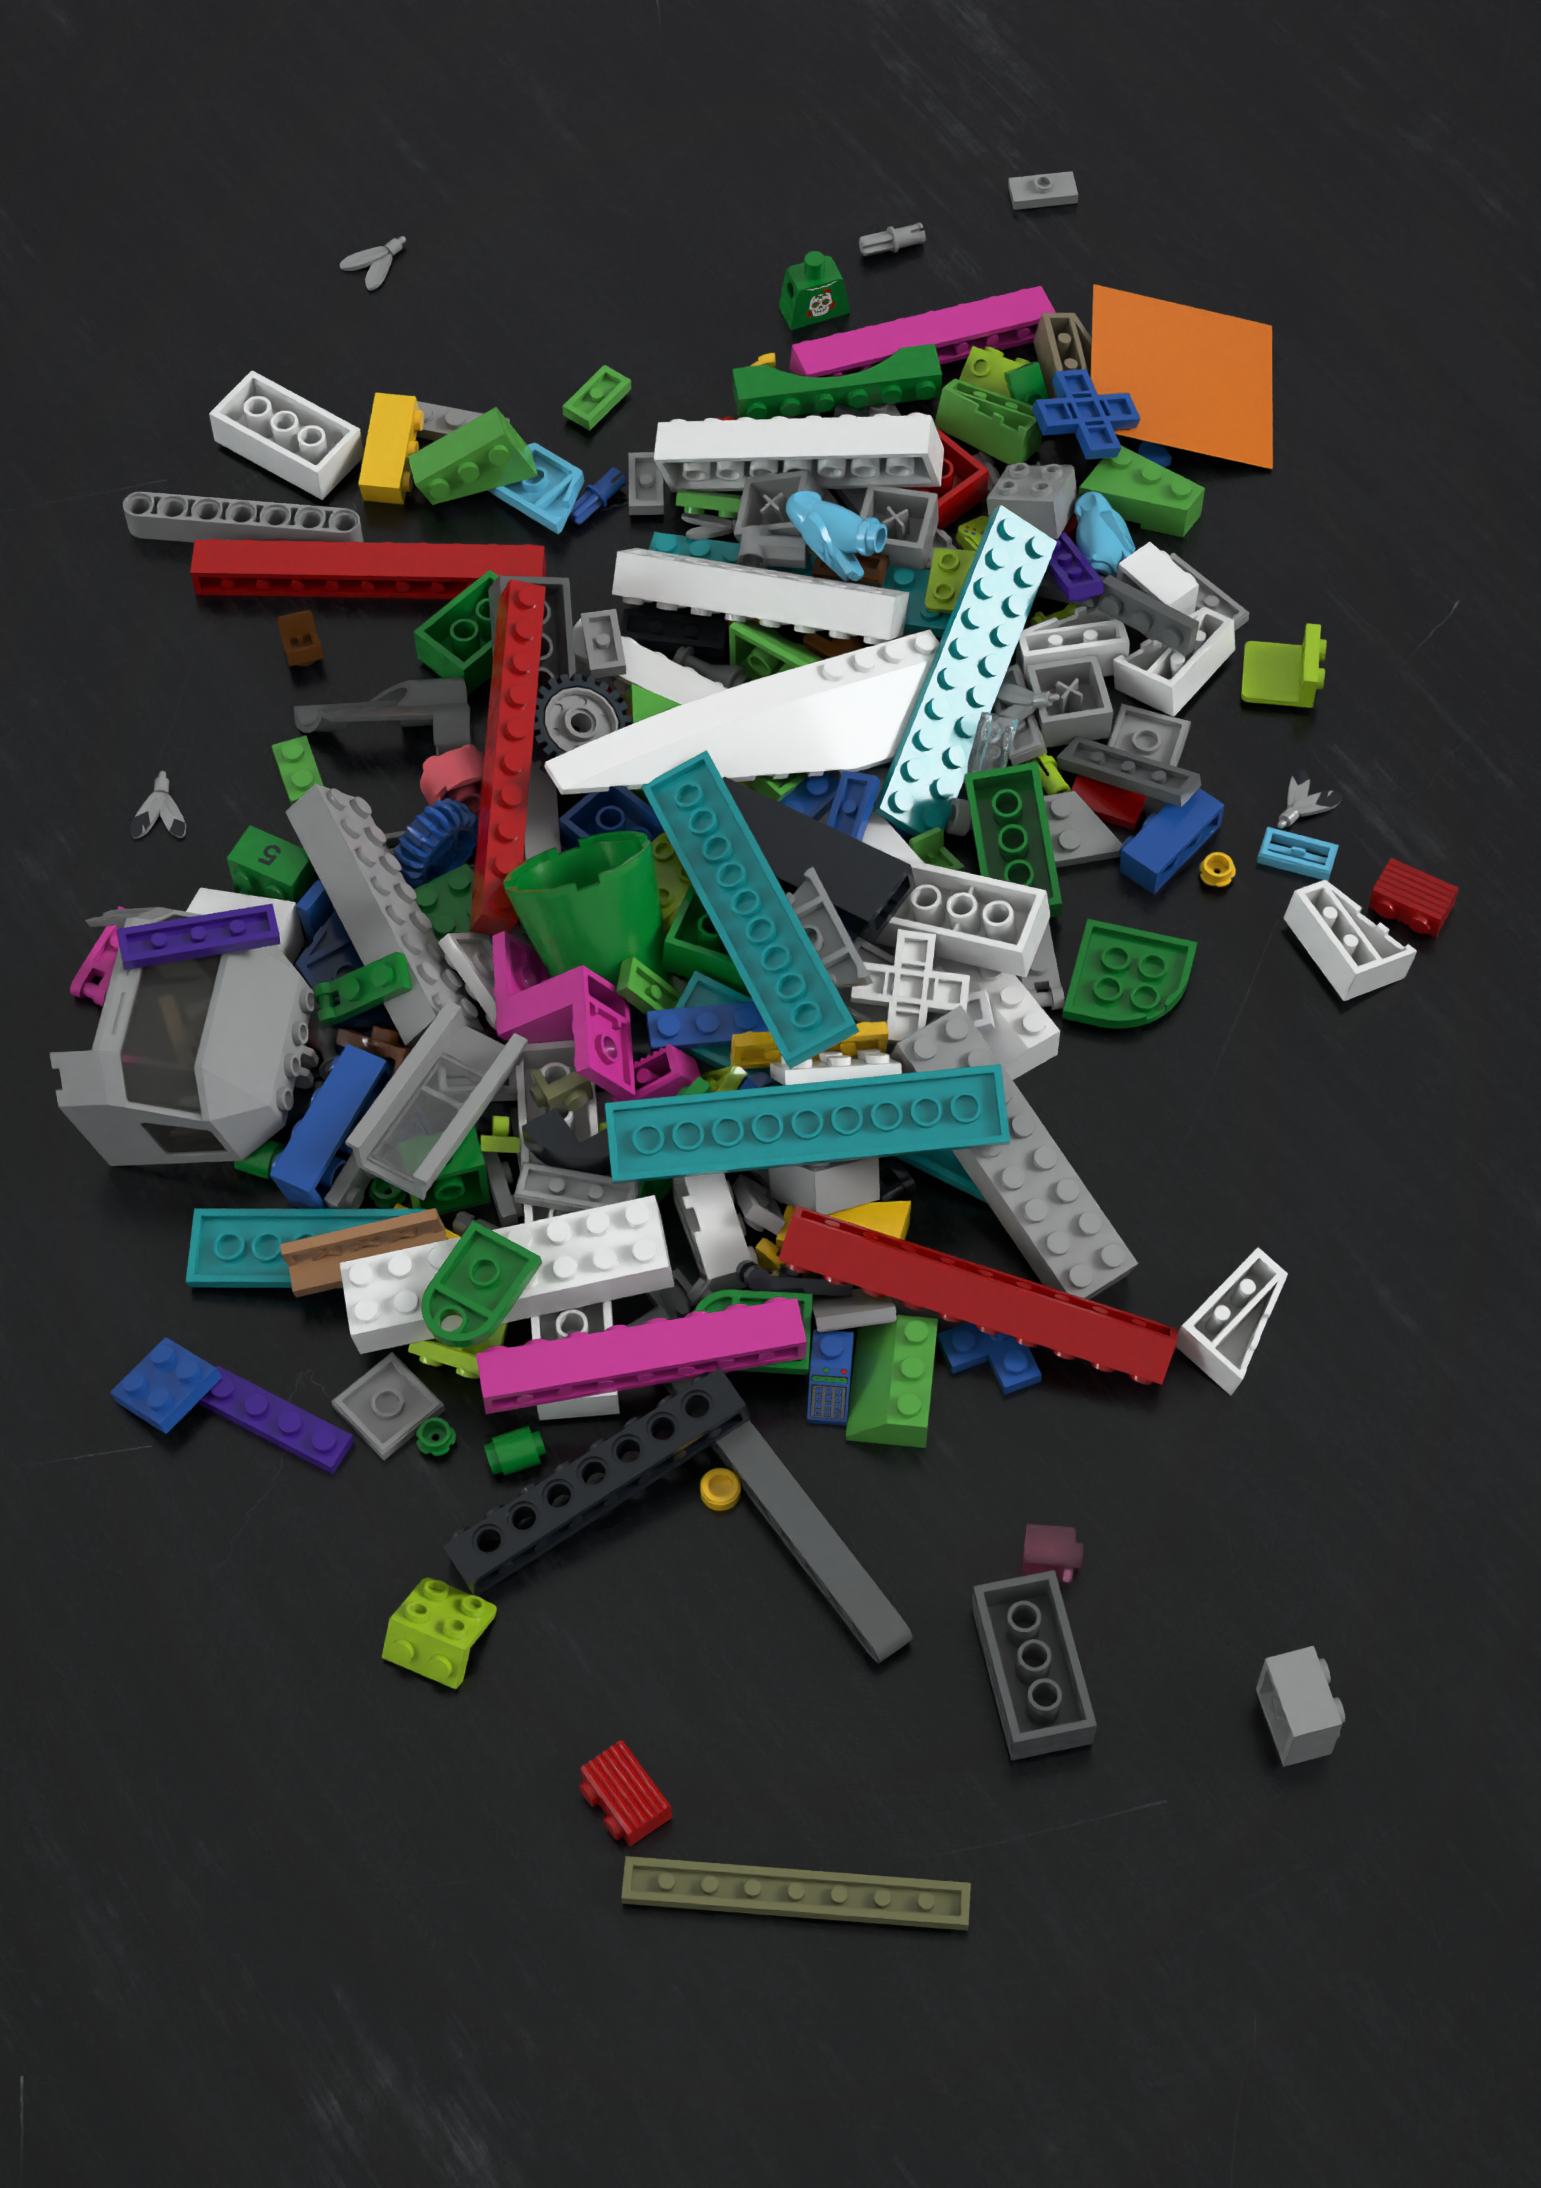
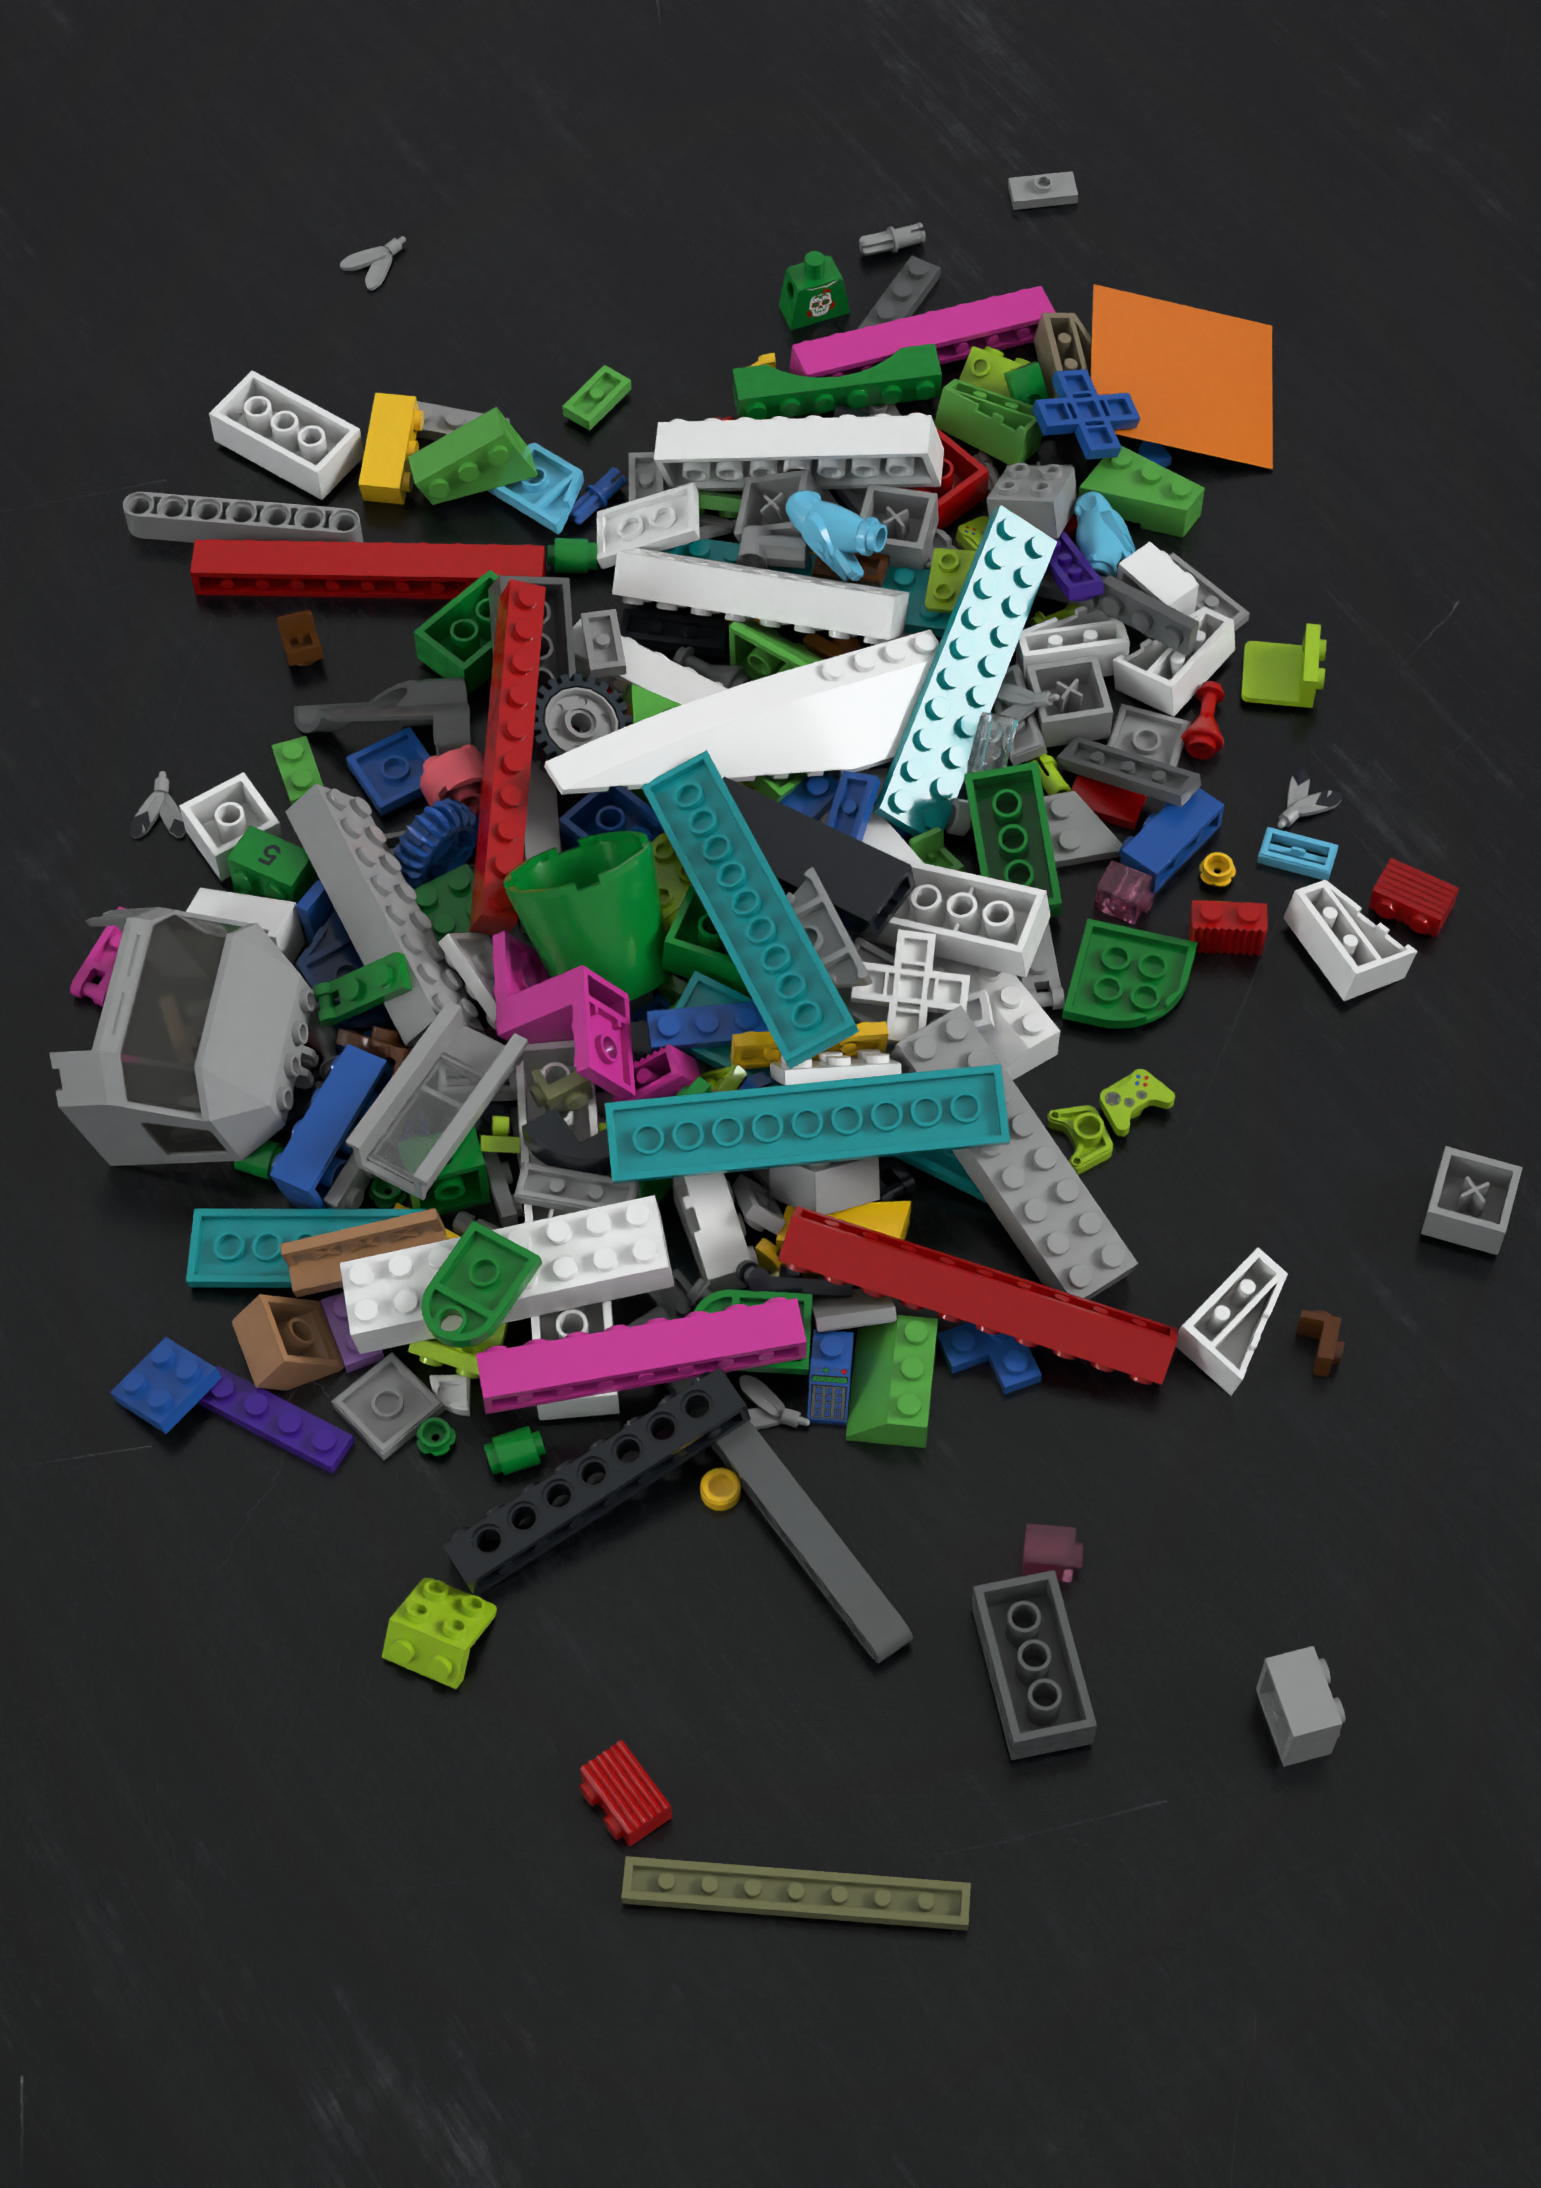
dark purple plate [116,904,280,970] -> none
bright green plate [616,957,682,1015] -> none
none -> white brick [179,772,284,881]
none -> medium nougat slope [232,1294,345,1390]
none -> medium lavender plate [320,1292,384,1373]
none -> blue plate [346,726,430,816]
none -> white tile [430,1374,471,1416]
none -> green brick [547,538,597,574]
none -> white plate [597,482,700,569]
none -> light grey piece [739,1375,810,1430]
none -> dark grey plate [858,256,941,329]
none -> lime piece [1046,1105,1113,1175]
none -> clear pink brick [1094,860,1155,925]
none -> lime piece [1099,1069,1175,1136]
none -> red piece [1181,681,1225,759]
none -> red brick [1188,900,1268,956]
none -> reddish brown bracket [1296,1310,1345,1378]
none -> light grey brick [1421,1146,1523,1255]

